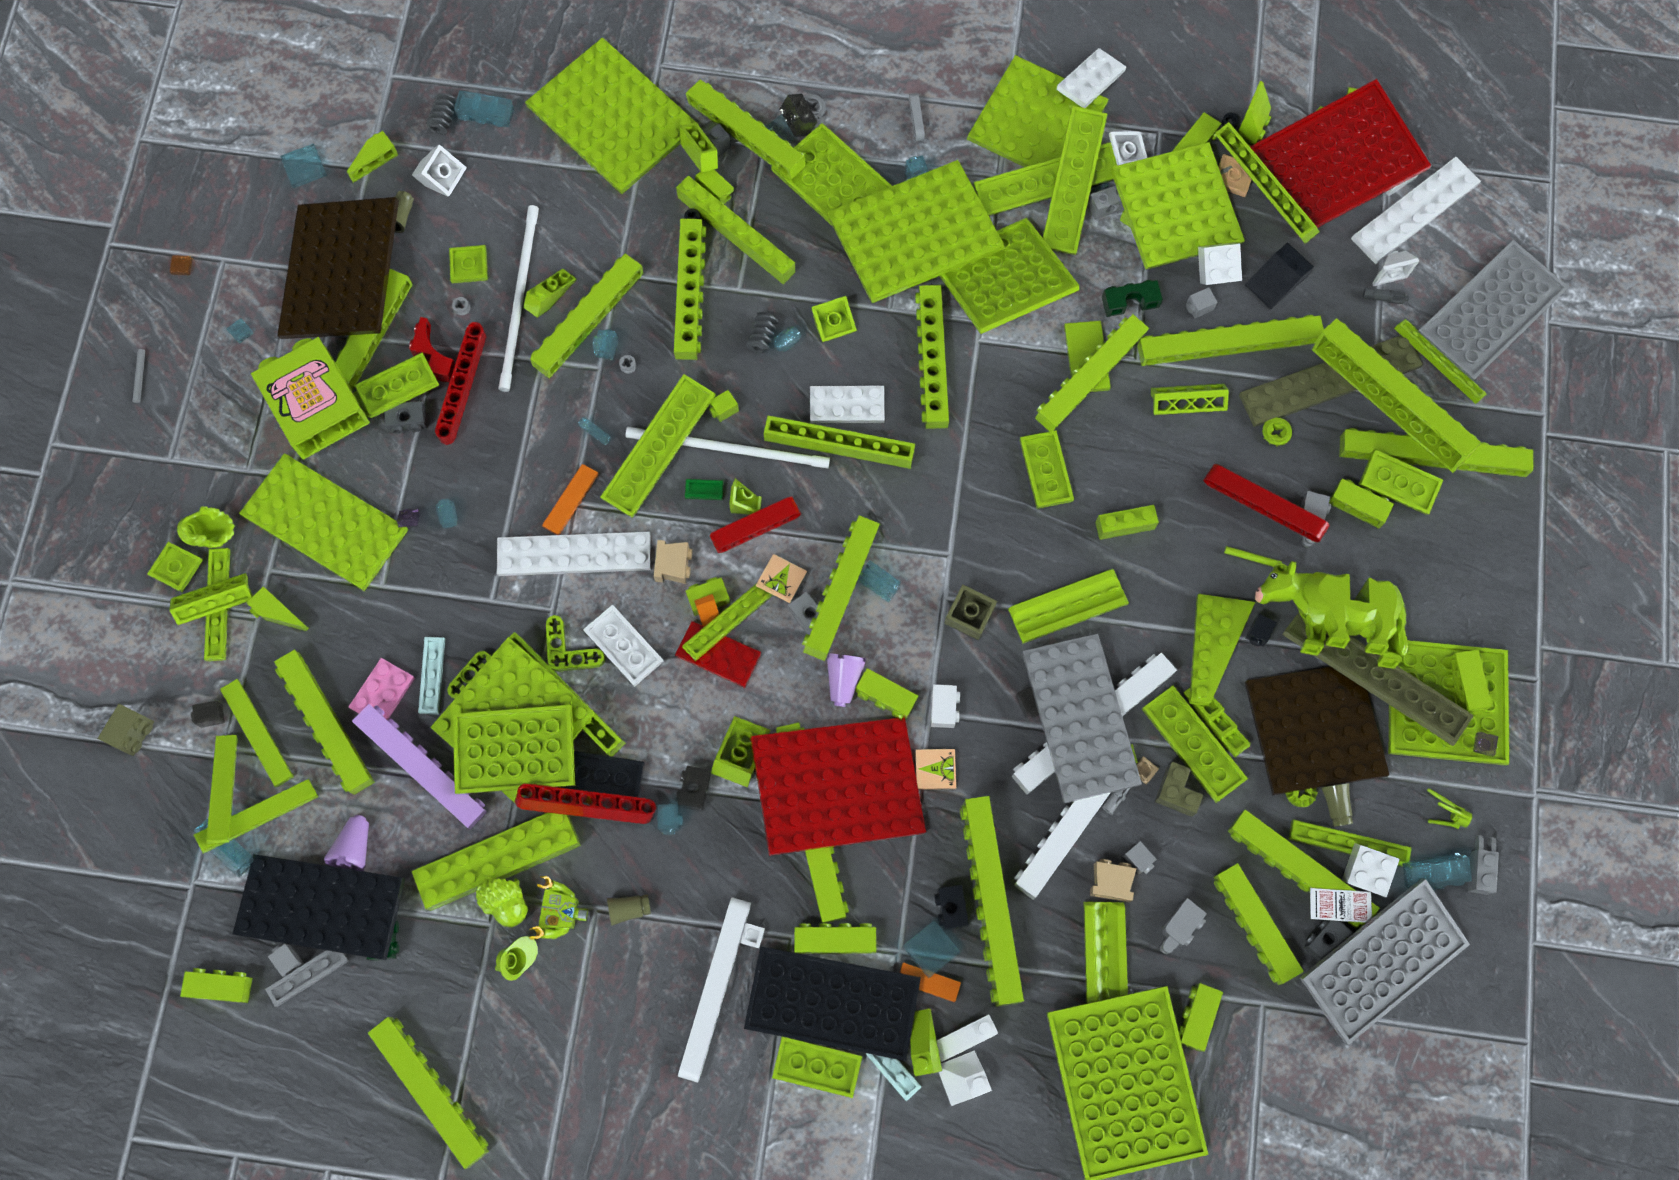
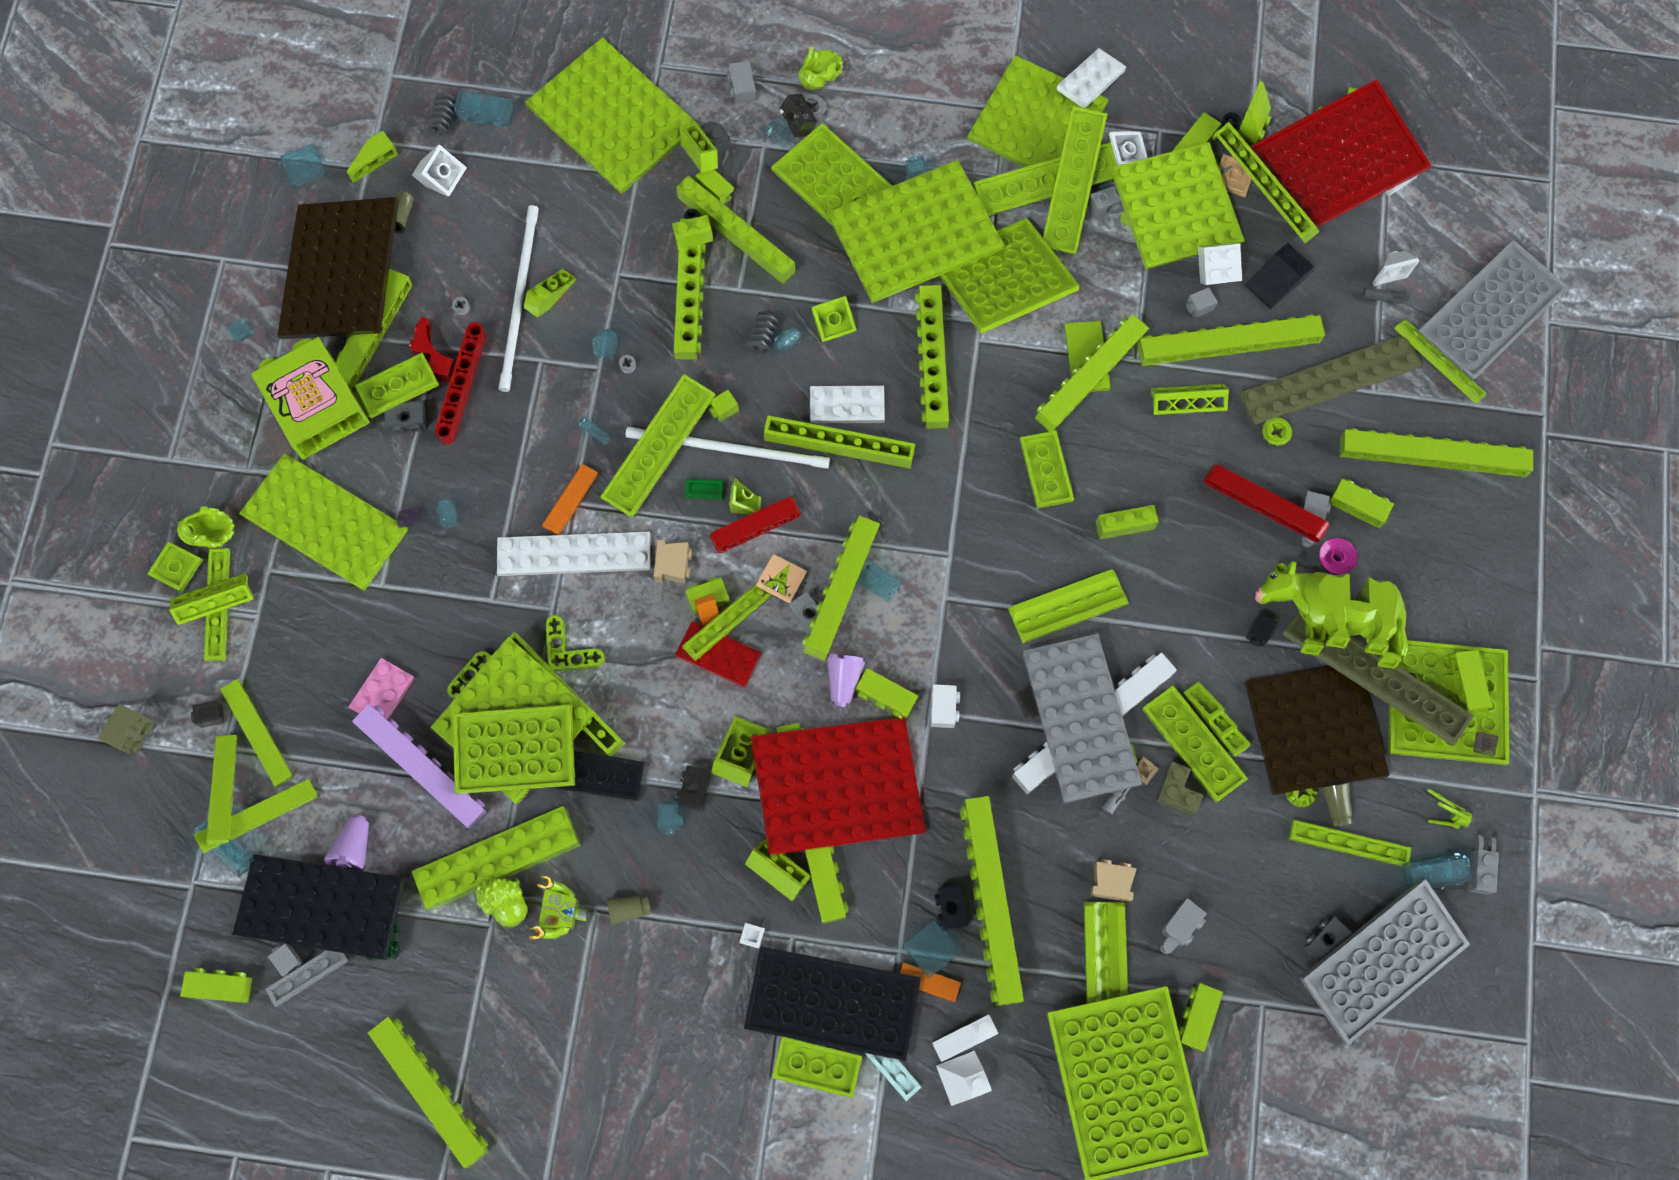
light grey bar [132,349,145,403] -> none
clear orange tile [169,255,192,275] -> none
lime slope [247,587,309,631] -> none
lime brick [274,649,375,795] -> none
light aqua tile [418,637,445,714] -> none
lime tile [449,245,488,284] -> none
lime piece [495,936,538,981] -> none
red beam [515,784,656,824] -> none
lime brick [530,253,644,379] -> none
white plate [583,605,664,687] -> none
white beam [678,897,751,1083] -> none
lime brick [686,79,805,180] -> none
lime brick [794,923,876,954] -> none
light grey beam [909,93,925,141] -> none
lime slope [910,1008,942,1076] -> none
light nougat tile [915,749,956,790] -> none
olive brick [944,584,997,640] -> none
white brick [1014,793,1110,900] -> none
dark green arch [1102,280,1163,317] -> none
light grey brick [1122,841,1157,875] -> none
lime wing [1189,594,1255,706] -> none
lime brick [1213,863,1304,985] -> none
lime bar [1224,546,1282,567] -> none
lime brick [1228,810,1380,929] -> none
white sticker [1310,888,1372,923] -> none
lime brick [1312,318,1481,473] -> none
white brick [1342,843,1399,897] -> none
white plate [1351,157,1481,264] -> none
lime plate [1359,450,1443,515] -> none
none -> lime brick [672,215,713,250]
none -> light grey brick [726,61,756,104]
none -> lime brick [745,839,811,901]
none -> lime hair [798,47,843,91]
none -> dark pink dish [1319,538,1358,575]

